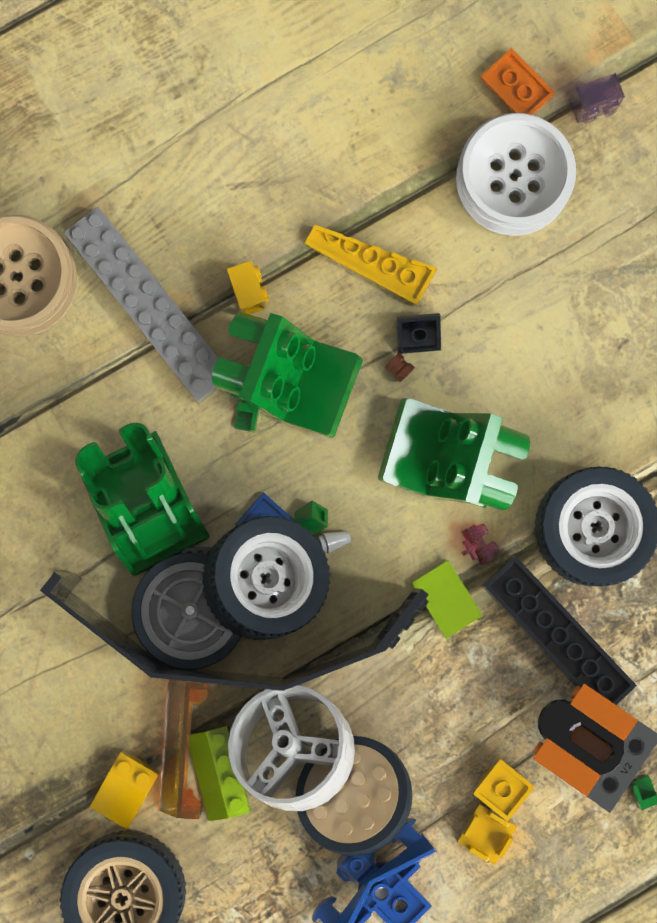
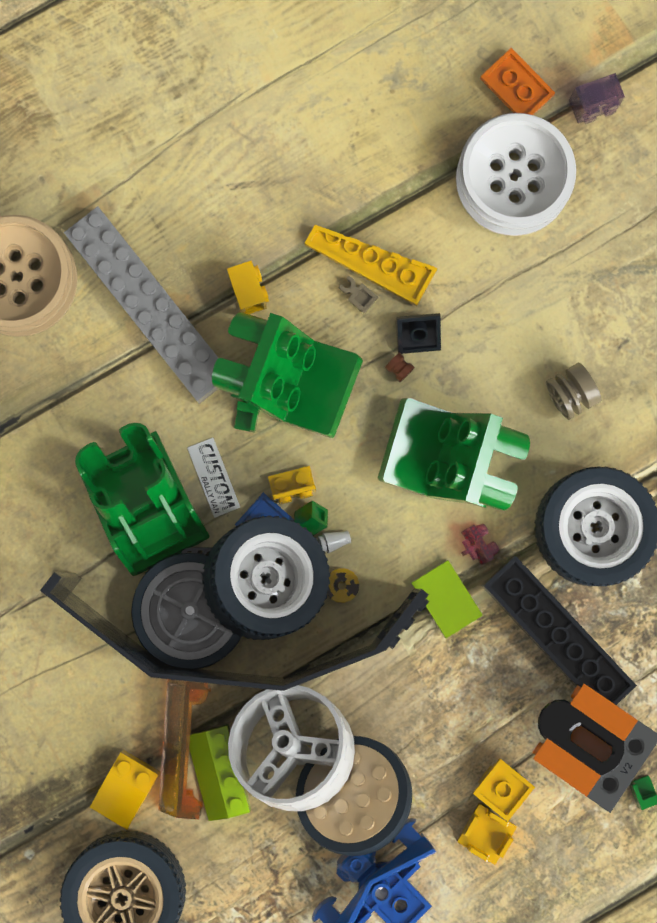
none -> white sticker [187,438,240,518]
none -> yellow bracket [268,466,316,505]
none -> yellow piece [327,568,359,603]
none -> dark tan plate [339,276,378,314]
none -> dark tan wheel [546,362,602,420]

